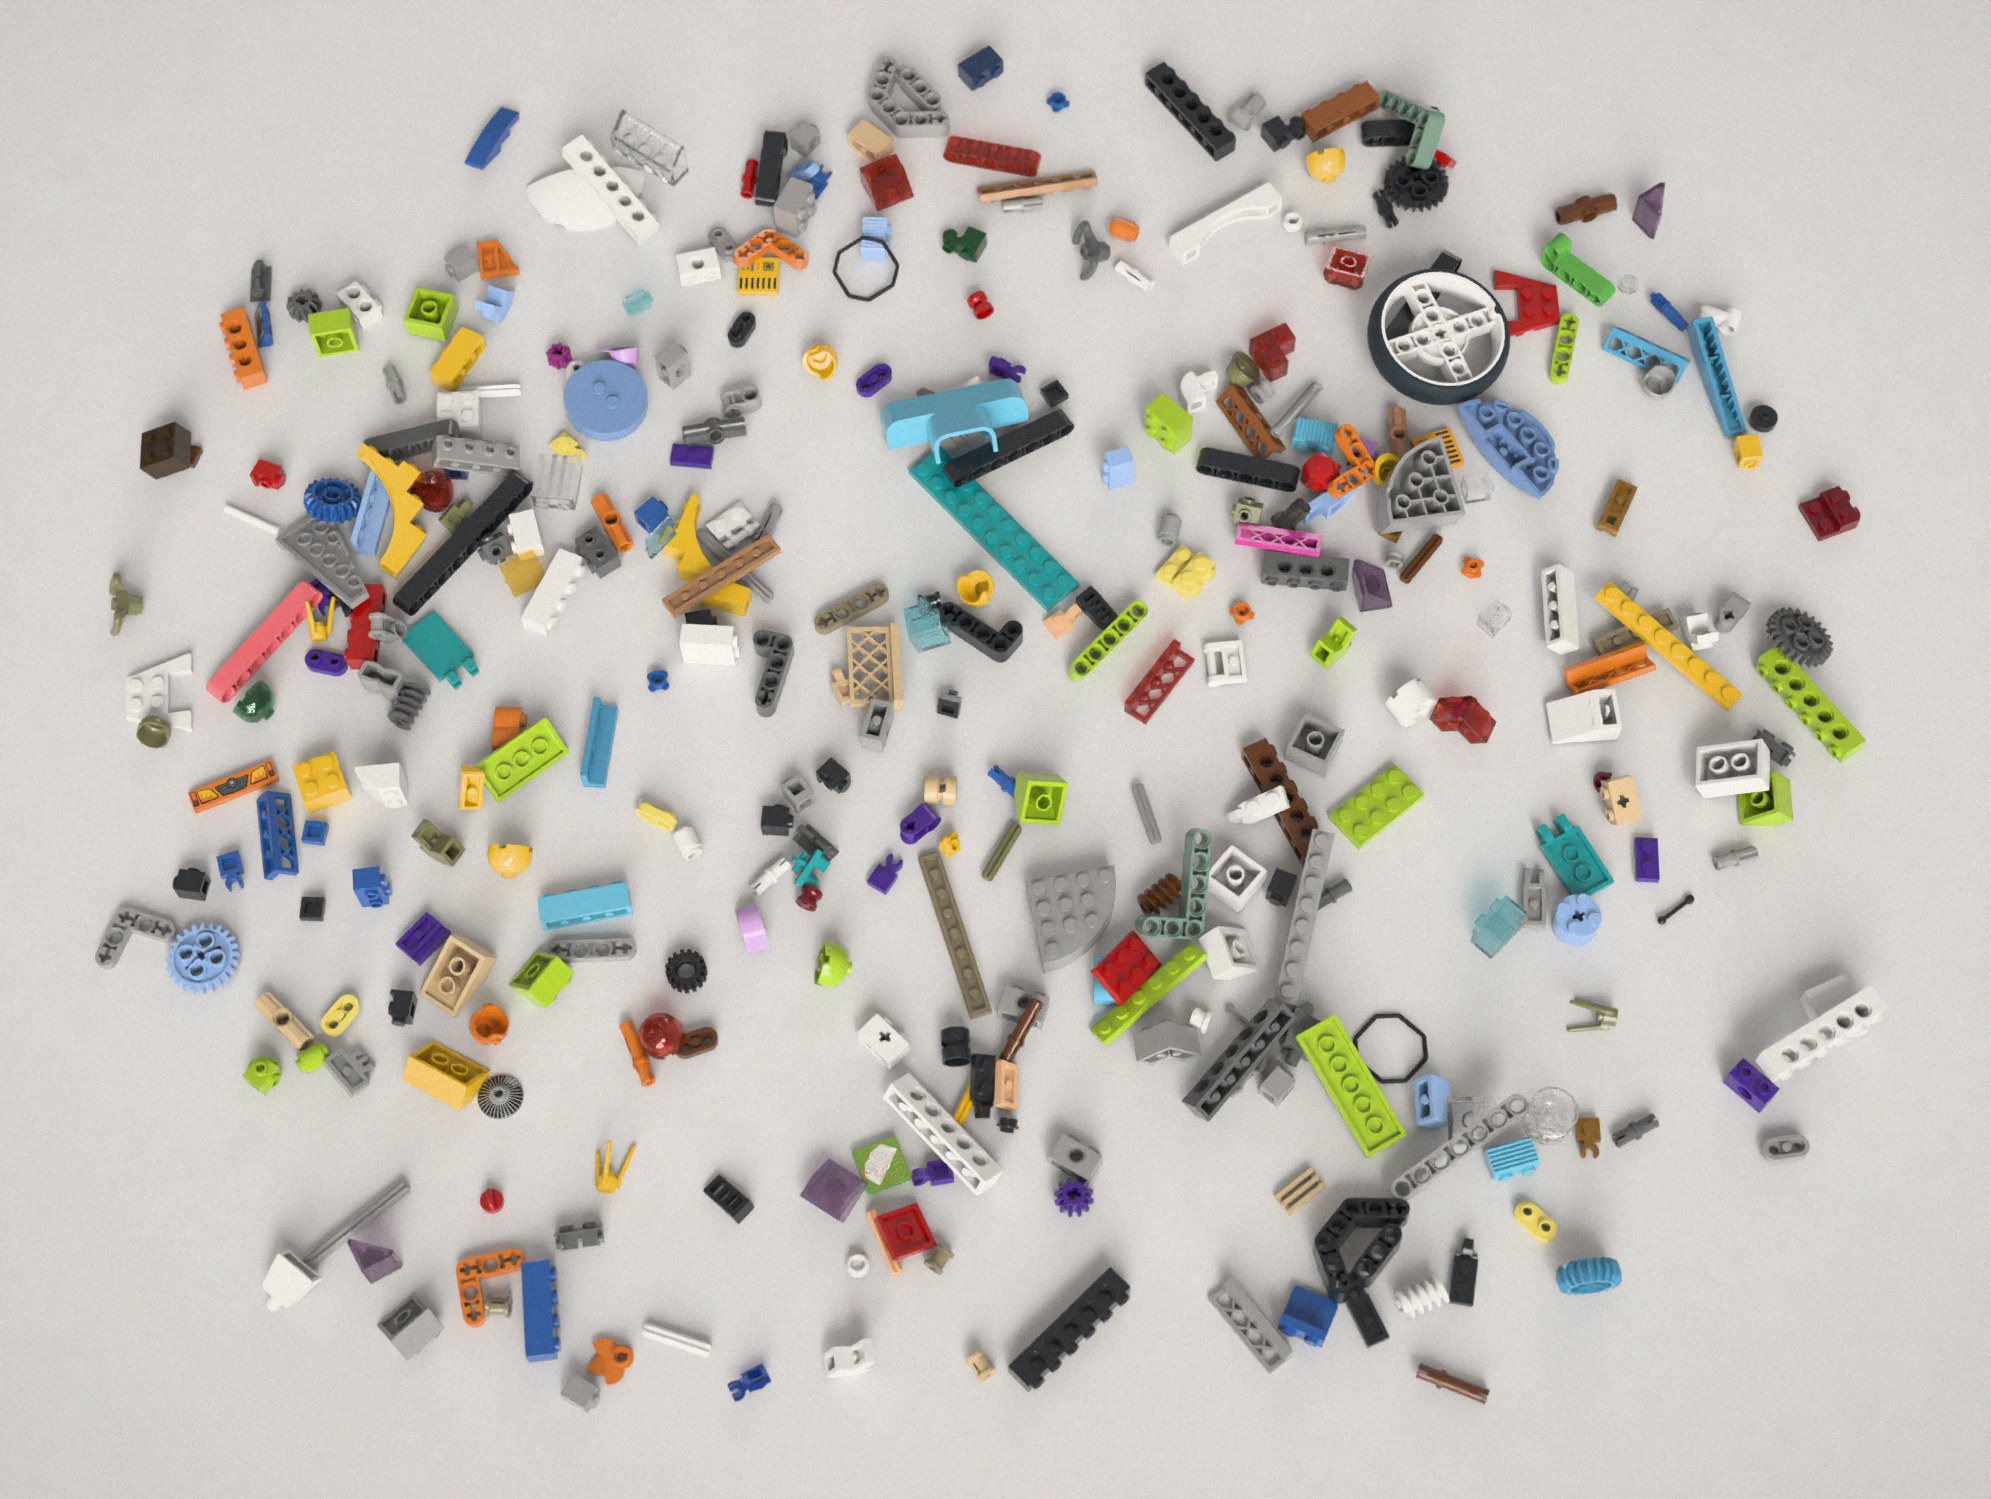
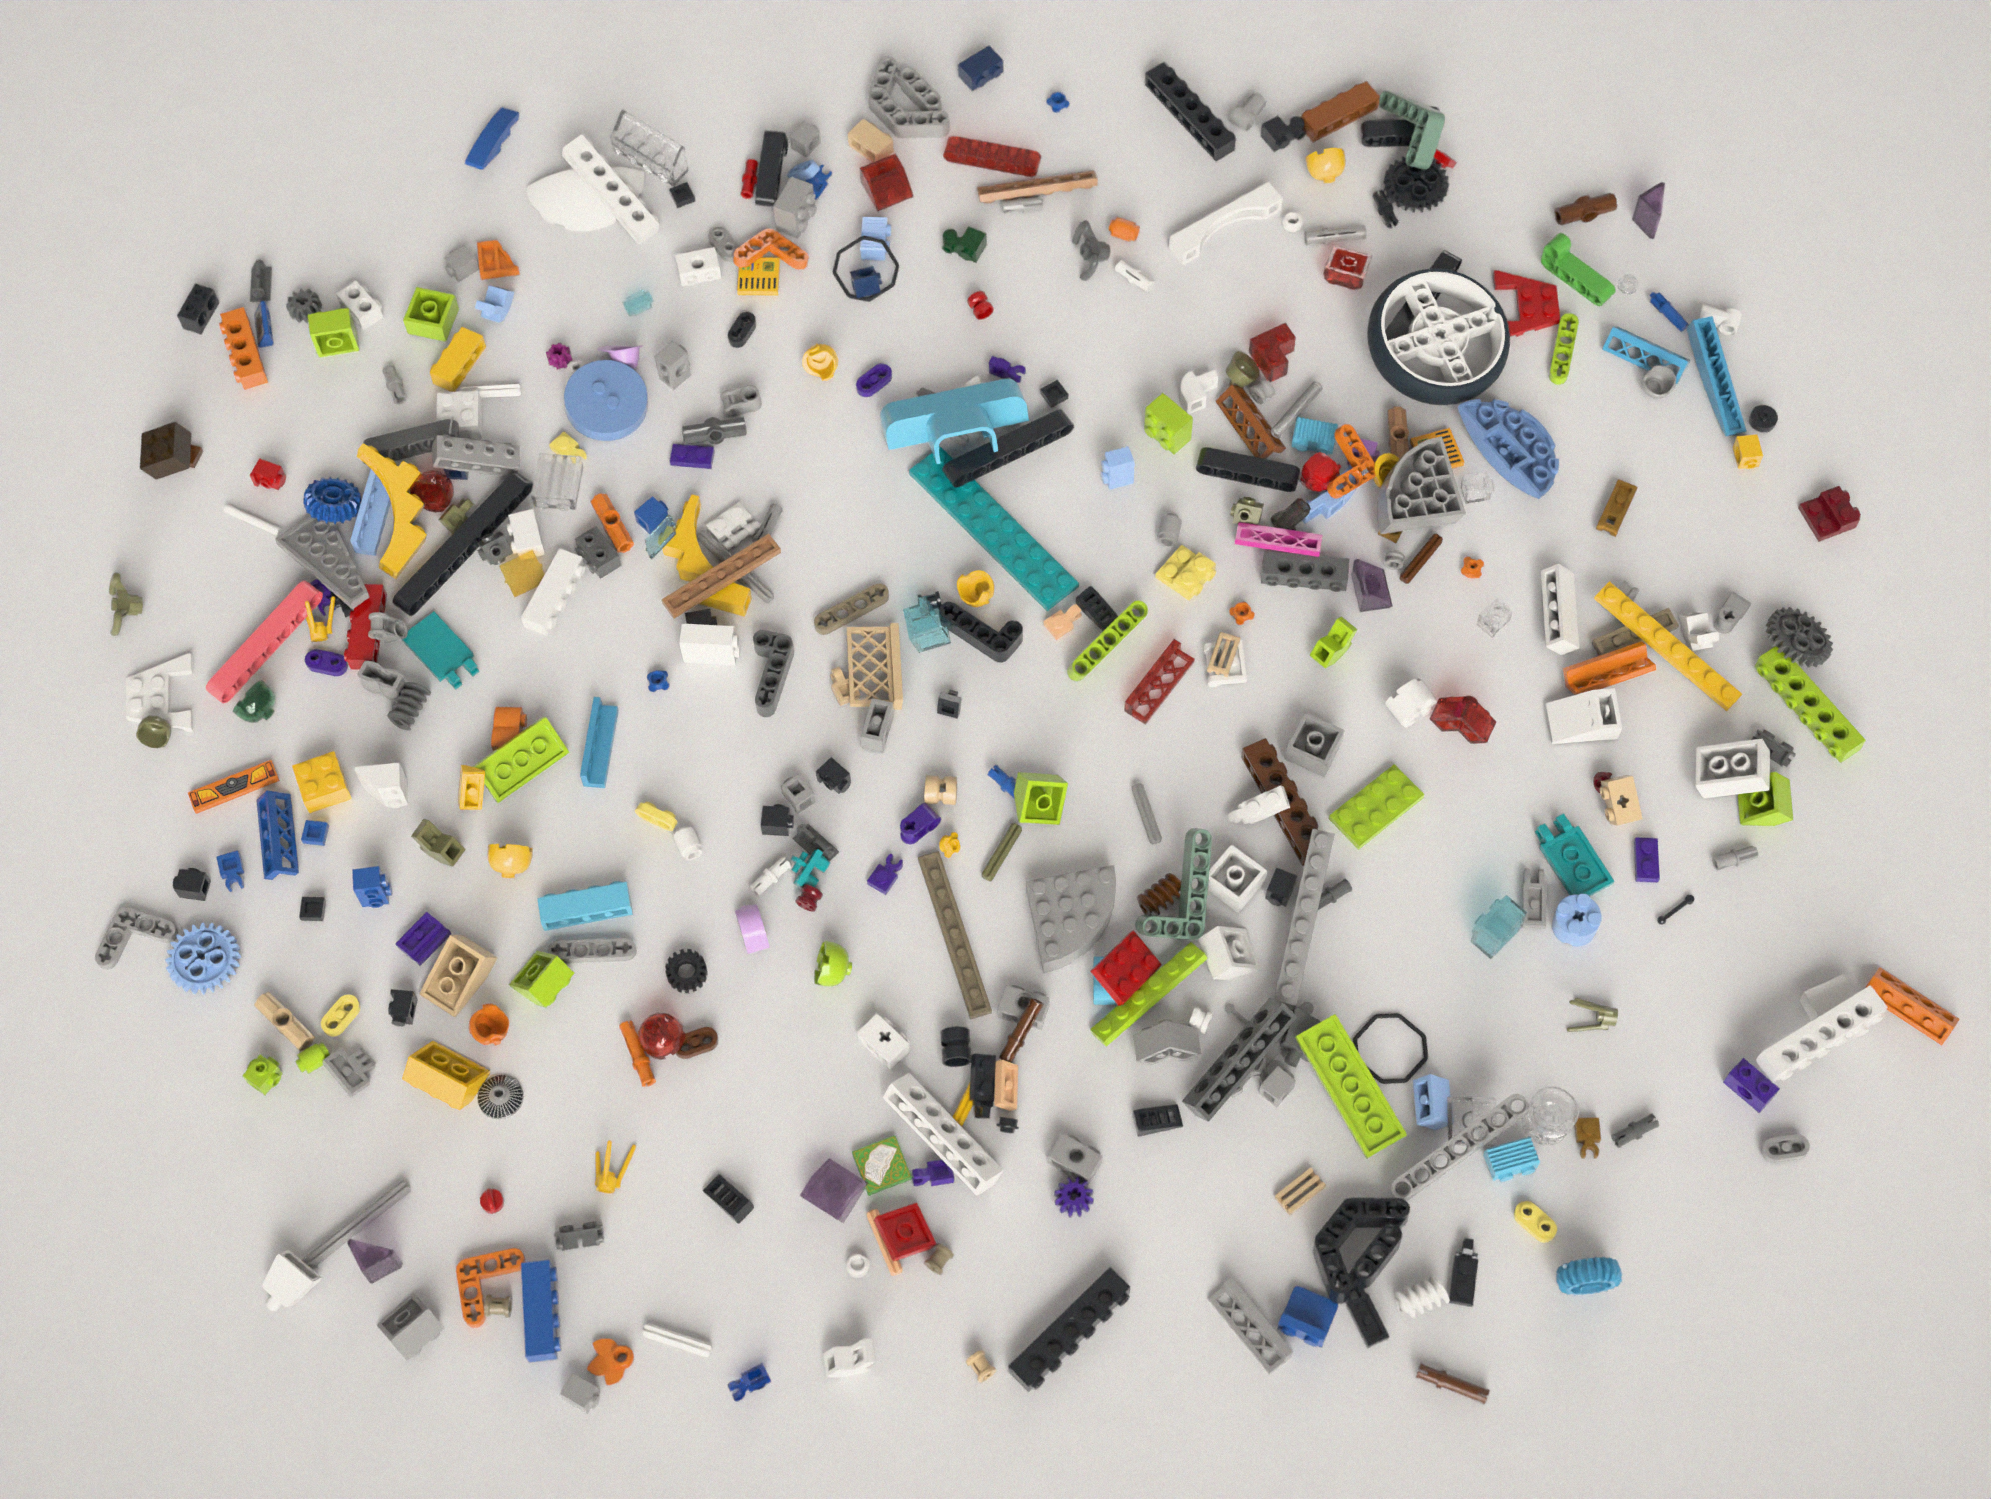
none -> black brick [177,283,219,335]
none -> black plate [669,182,695,208]
none -> dark blue brick [850,266,882,298]
none -> black slope [1132,1104,1183,1137]
none -> tan tile [1207,632,1241,678]
none -> orange fence [1865,967,1959,1045]

